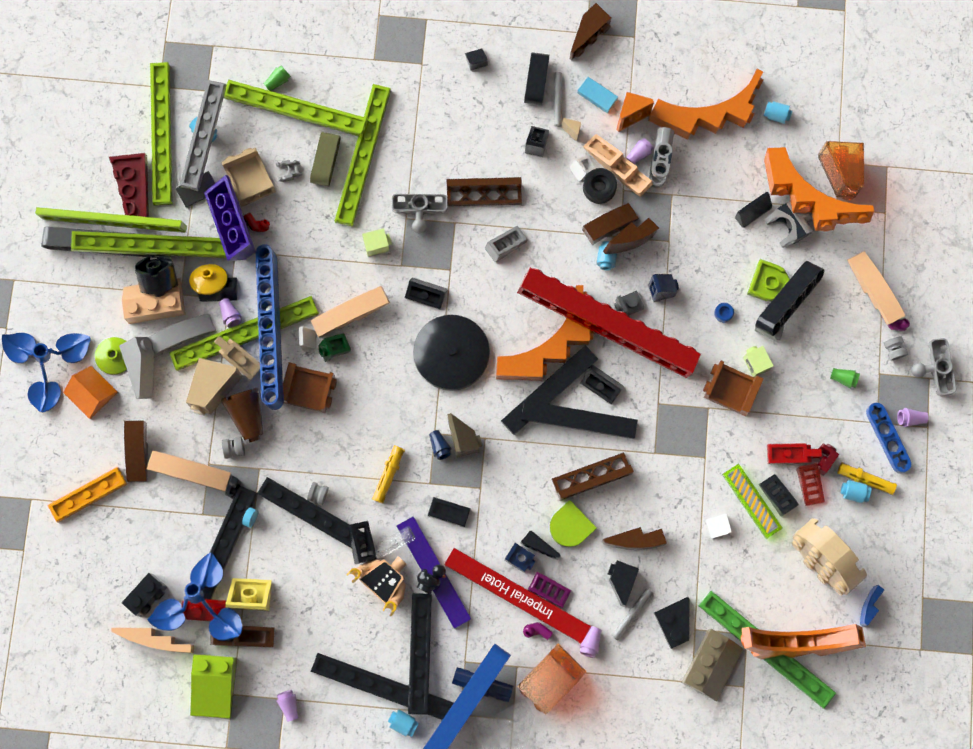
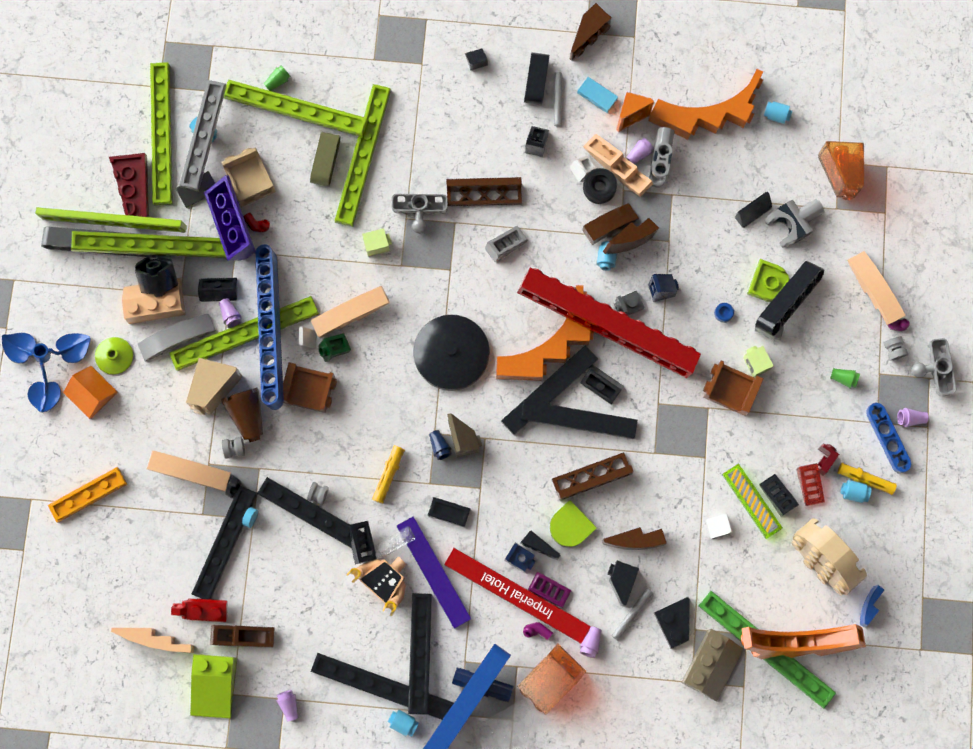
light grey slope [119,337,154,399] -> none
black brick [122,573,167,617] -> none
reddish brown slope [124,420,148,482] -> none
blue plant [147,553,243,640] -> none
yellow dish [189,264,228,295] -> none
tan hinge [214,336,260,380] -> none
light yellow slope [226,578,272,611] -> none
light grey piece [276,160,302,182] -> none
black slope [405,277,447,309] -> none
black animal [416,564,446,595] -> none
tan slope [562,118,581,141] -> none
orange arch [764,147,874,231] -> none
red hinge [767,443,822,464] -> none

